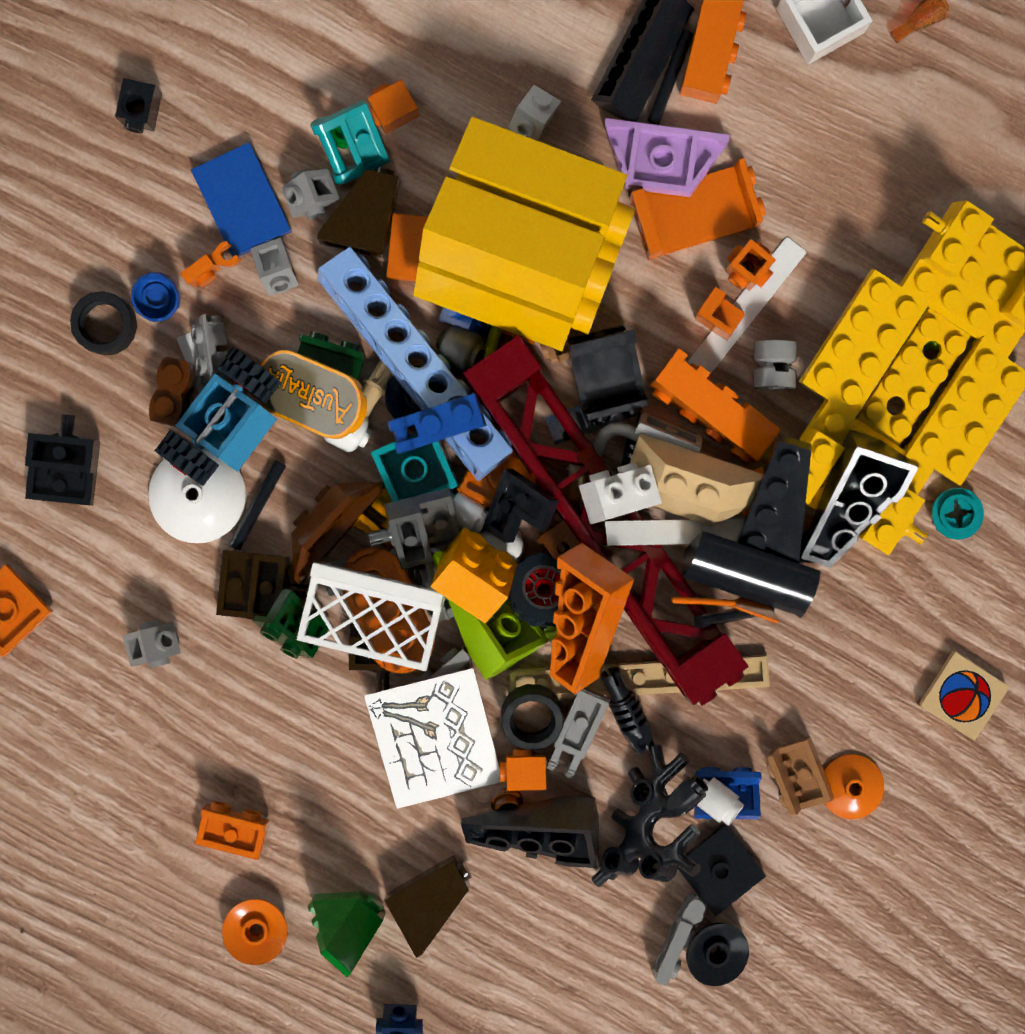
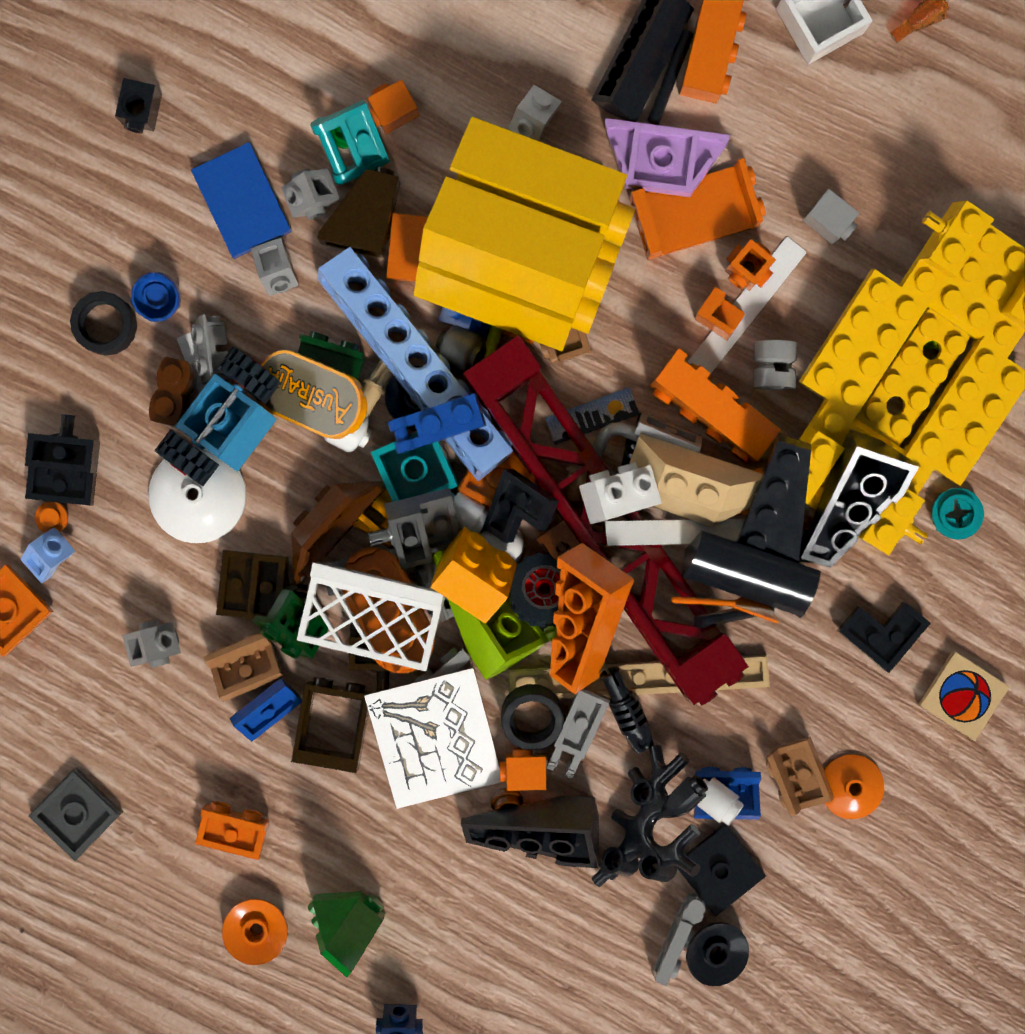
orange plate [180,241,242,288] -> none
black bar [228,460,286,551] -> none
dark brown slope [384,855,472,958] -> none
black panel [566,323,650,422] -> none
none -> light blue bracket [20,528,75,584]
none -> dark grey tile [29,767,123,861]
none -> orange plate [35,502,69,533]
none -> medium nougat bracket [203,633,284,702]
none -> blue plate [230,678,302,742]
none -> dark brown window [291,677,372,773]
none -> light grey brick [802,189,860,245]
none -> black plate [837,602,931,673]

